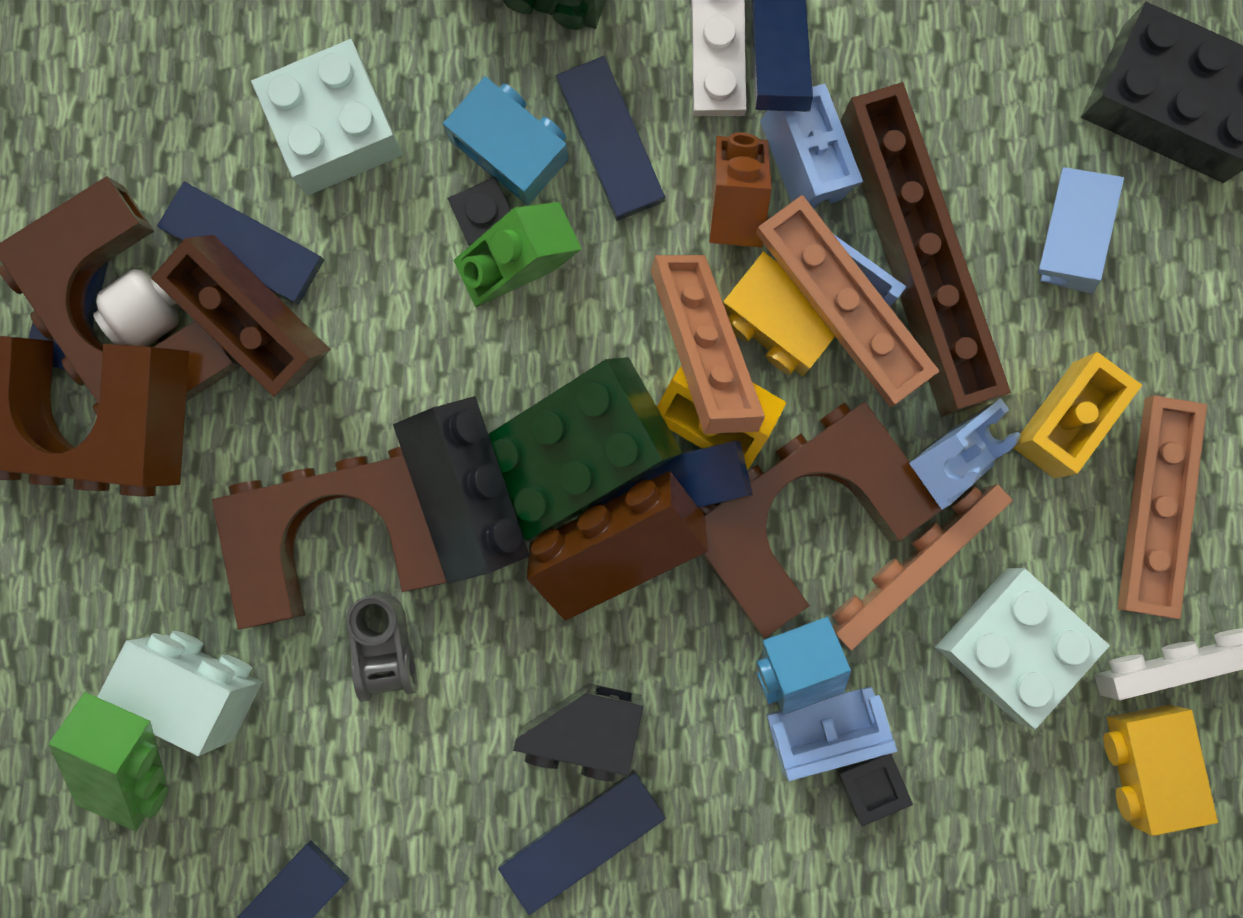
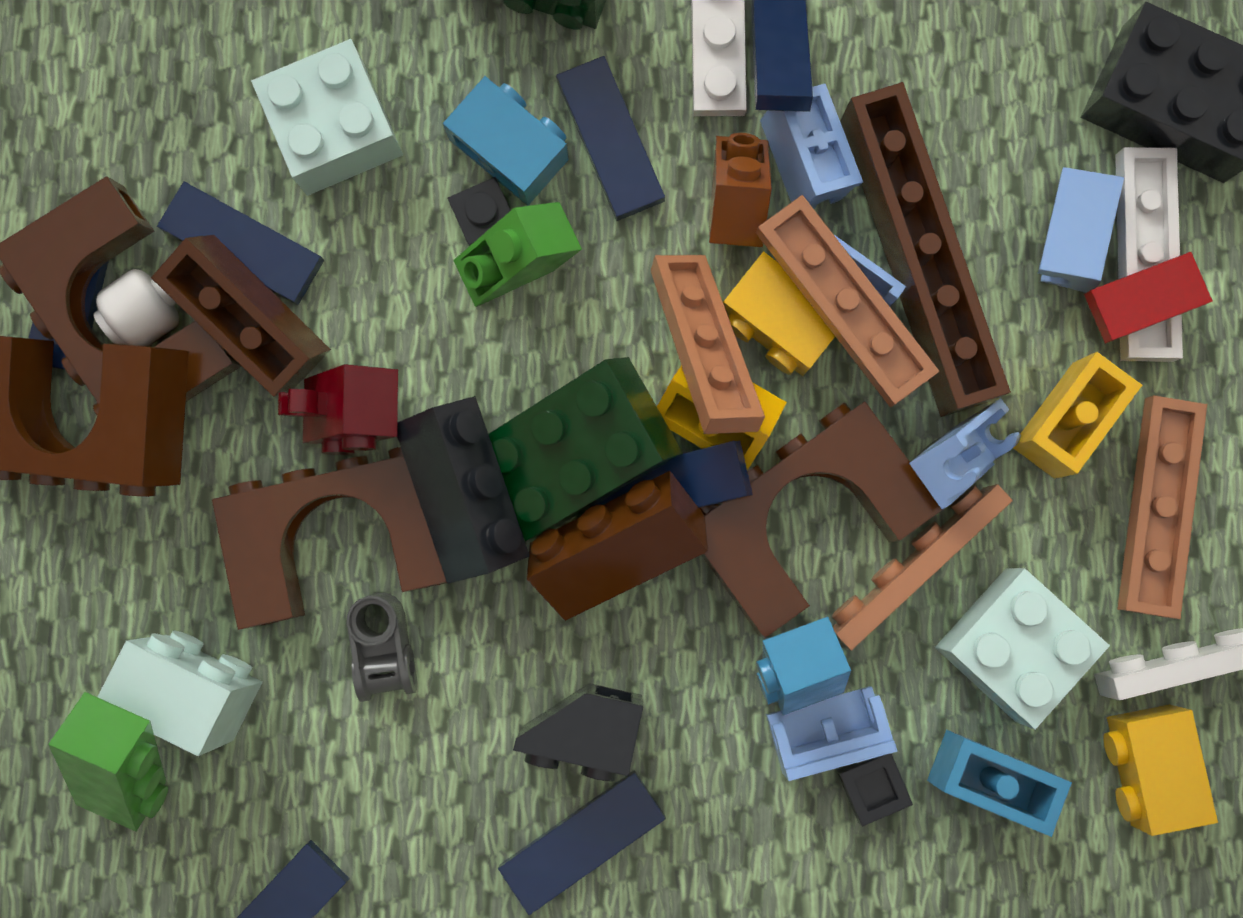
none -> dark red brick [278,364,398,455]
none -> dark azure brick [927,729,1072,837]
none -> red tile [1084,252,1213,344]
none -> white plate [1115,147,1183,362]

